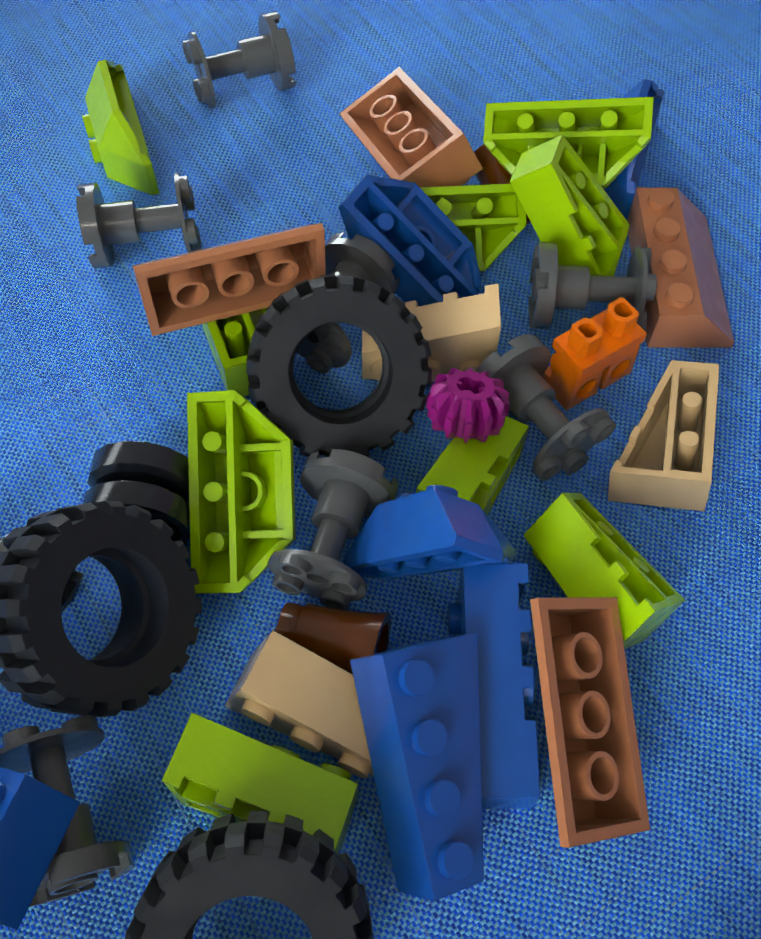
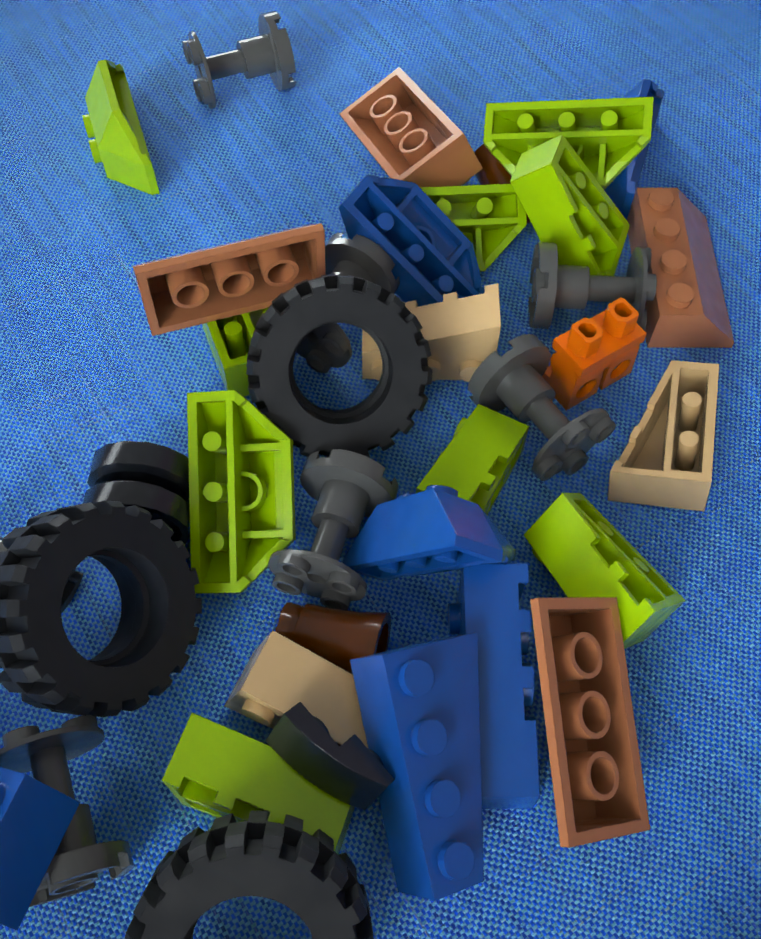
dark grey piece [76,172,202,269] -> none
magenta gear [426,367,510,444] -> none
none -> black slope [265,702,395,811]

